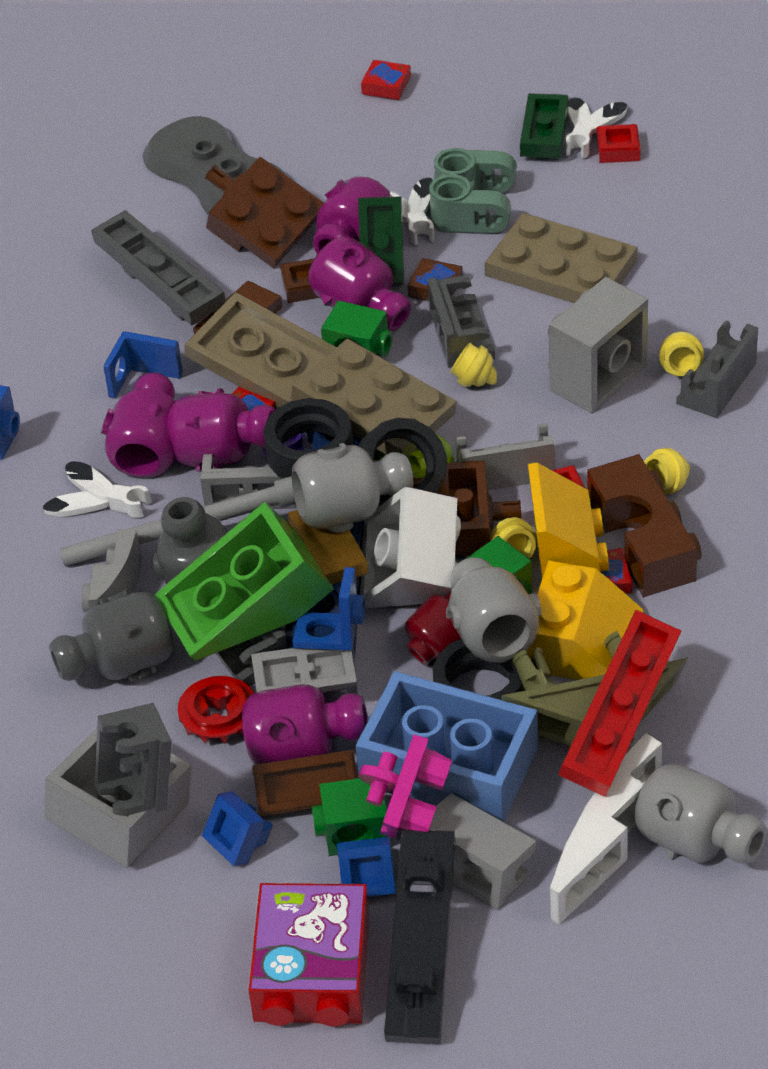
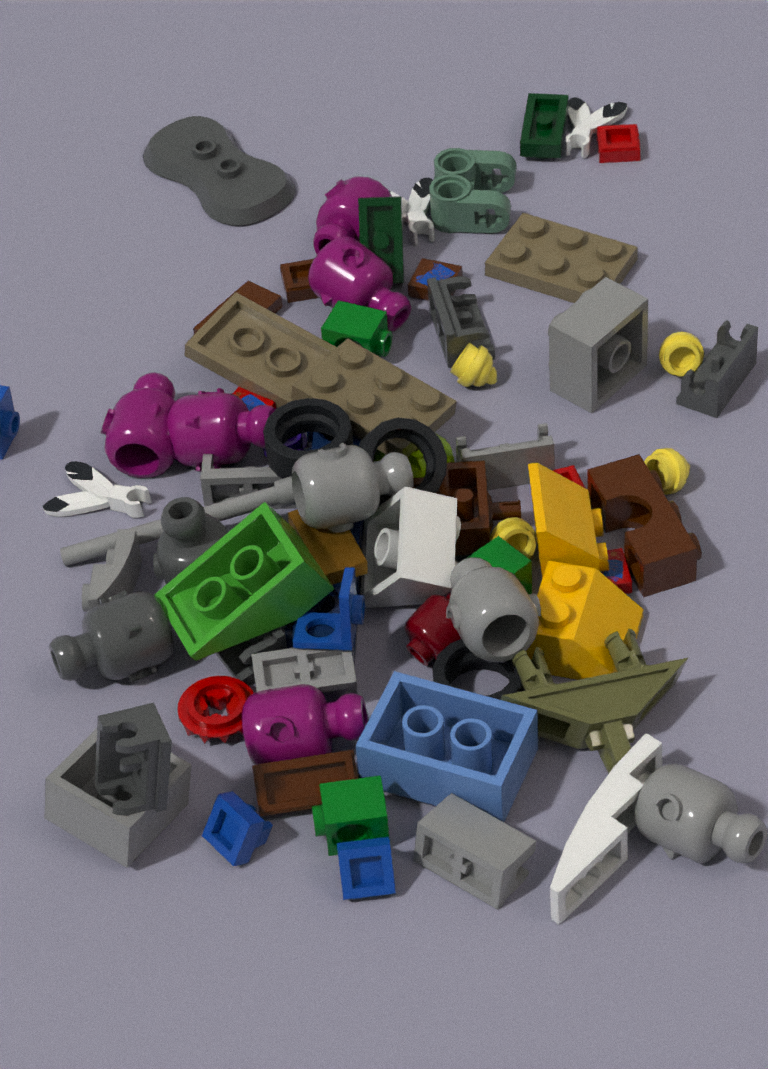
dark grey hinge [91,210,226,326] -> none
blue bracket [103,331,183,398] -> none
reddish brown plate [205,156,324,269] -> none
brick [248,883,370,1027] -> none
dark pink hips [358,734,452,839] -> none
red tile [361,60,411,100] -> none
black hinge [384,829,456,1045] -> none
red plate [558,610,681,797] -> none

